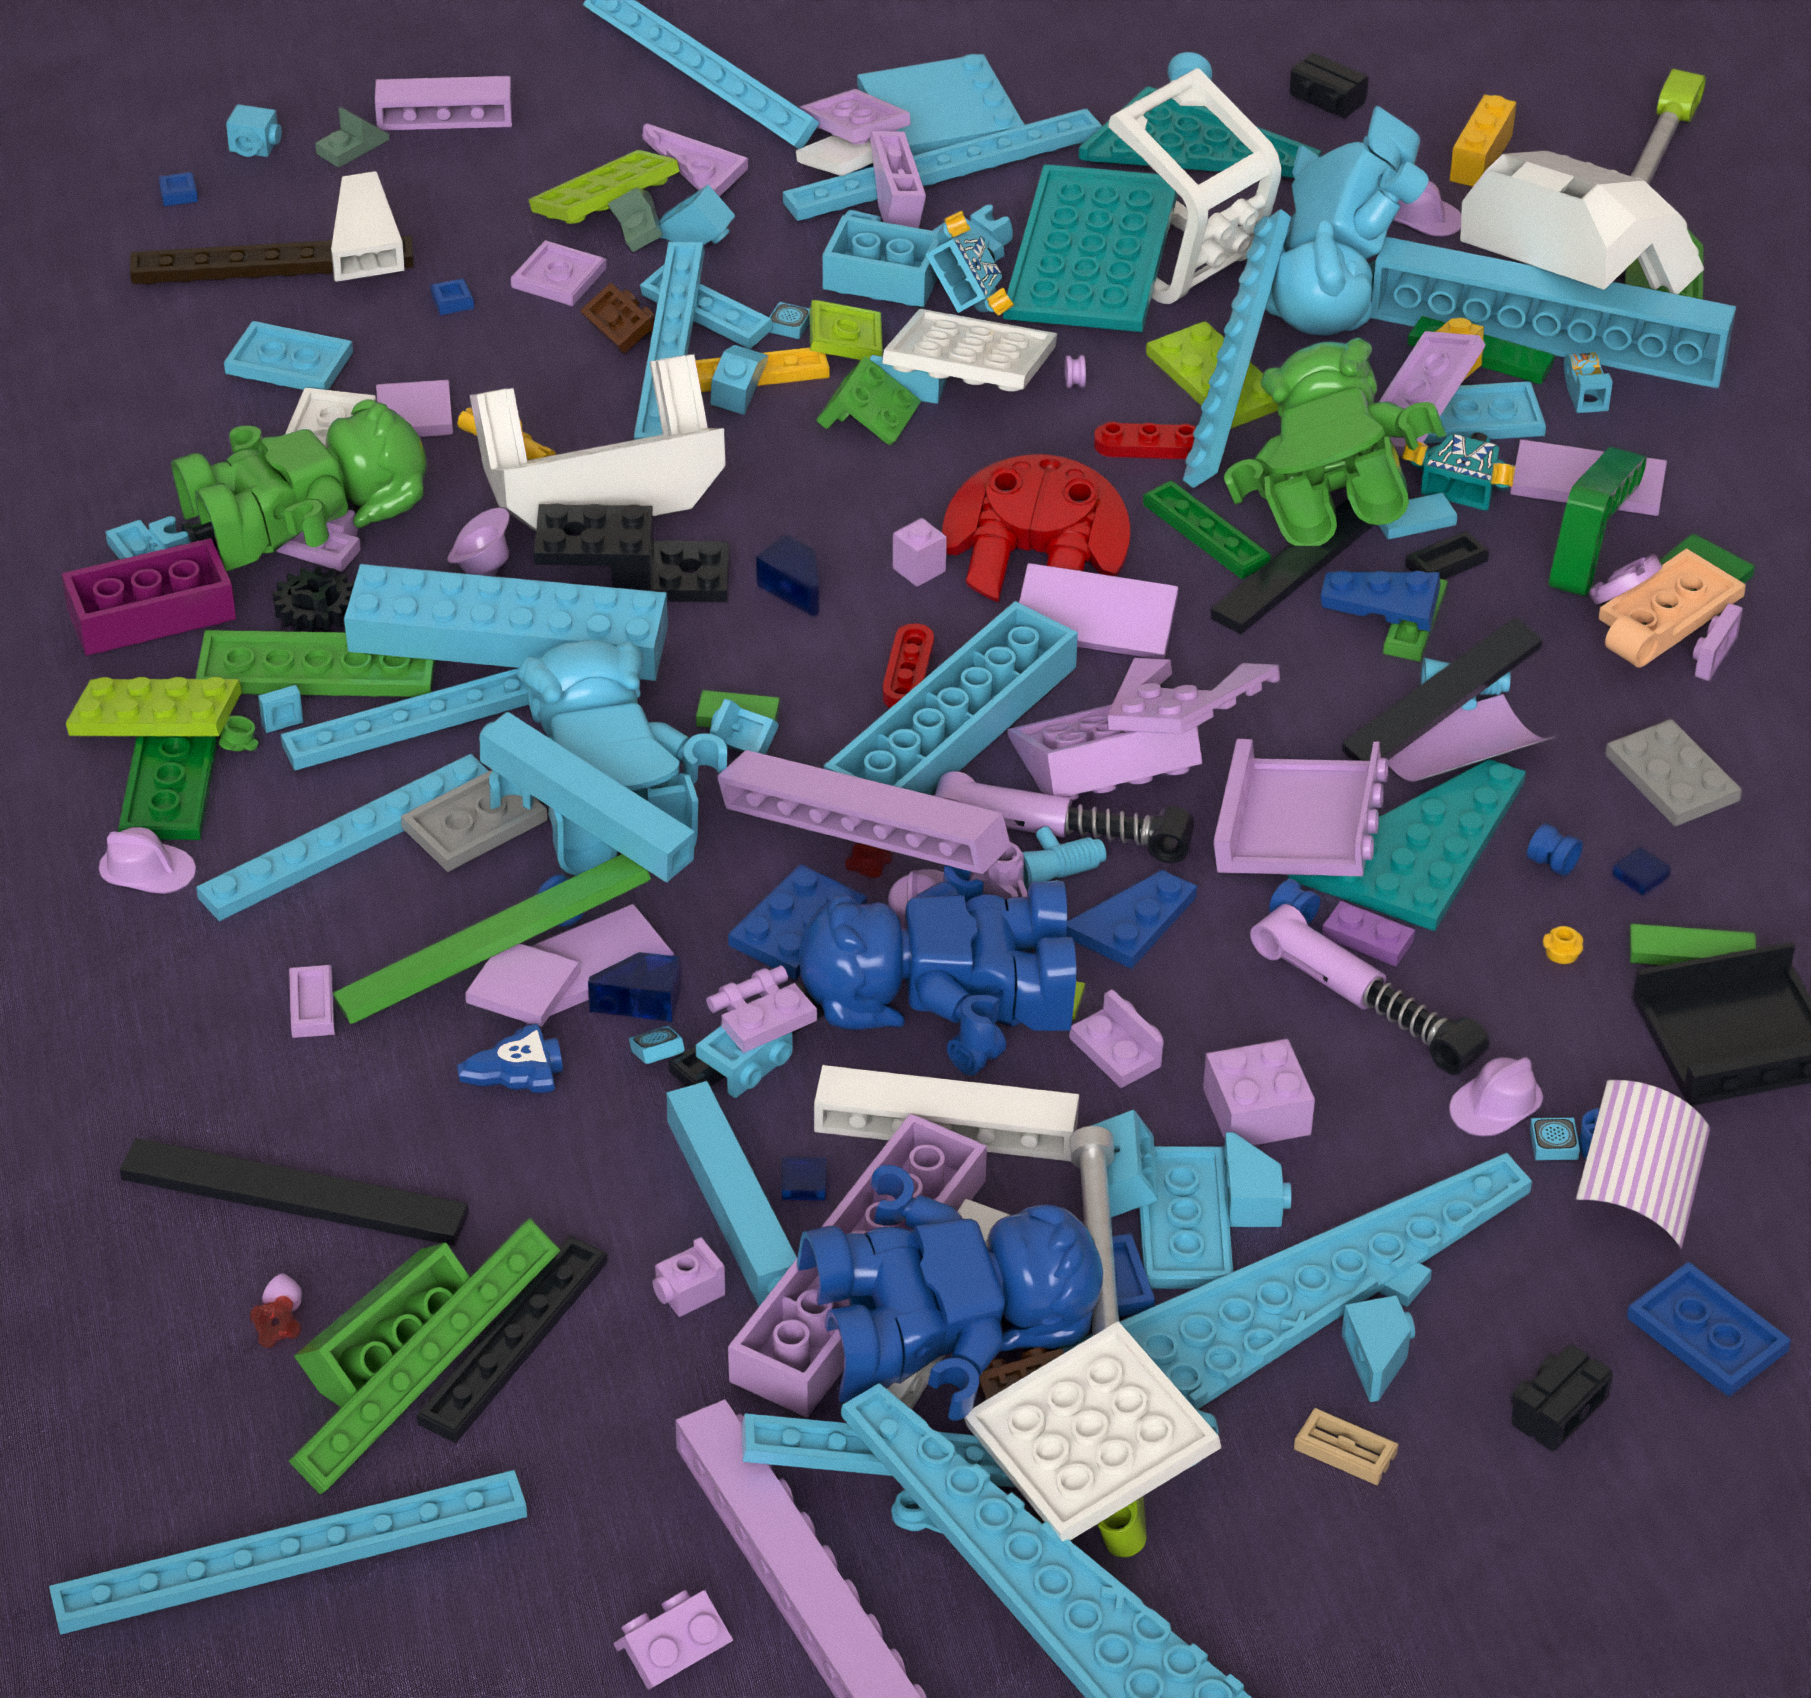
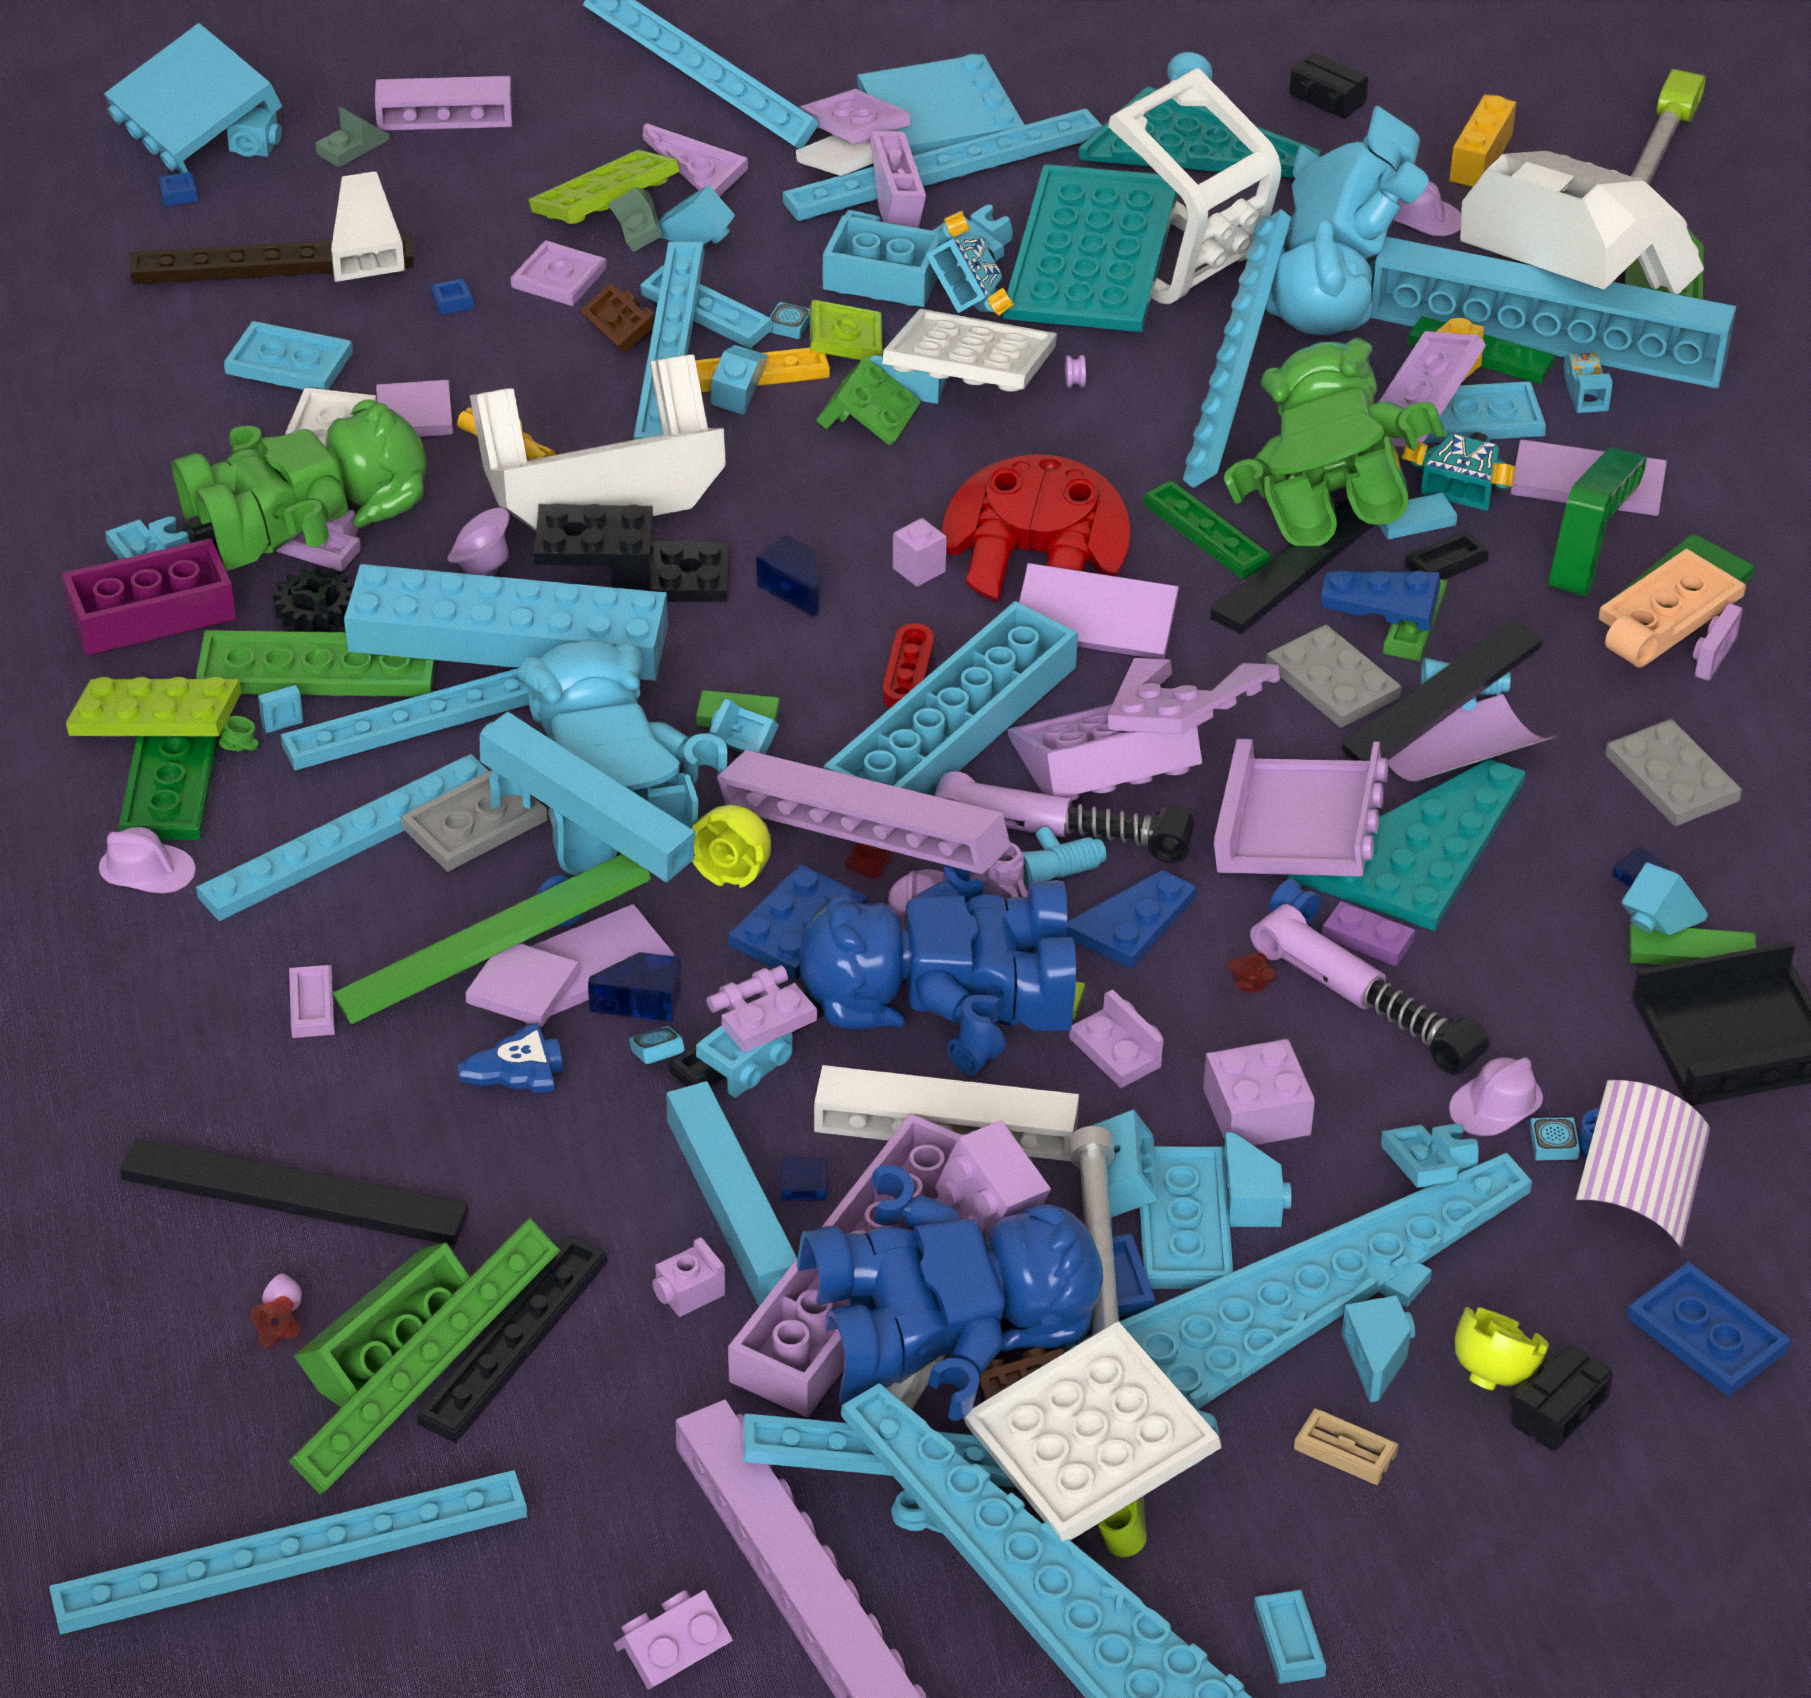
red plate [1094,422,1196,459] -> none
lime plate [1146,321,1278,429] -> none
blue wheel [1527,823,1583,877] -> none
yellow plate [1543,926,1584,964] -> none
lavender tile [1589,554,1662,604] -> none
none -> medium azure panel [104,23,282,173]
none -> neon yellow cylinder [692,805,771,888]
none -> lavender brick [934,1120,1051,1243]
none -> clear red plate [1228,952,1277,993]
none -> medium azure tile [1254,1589,1326,1684]
none -> light grey plate [1266,624,1402,728]
none -> medium azure plate [1381,1124,1479,1188]
none -> neon yellow cylinder [1455,1307,1549,1390]
none -> medium azure slope [1621,862,1709,935]

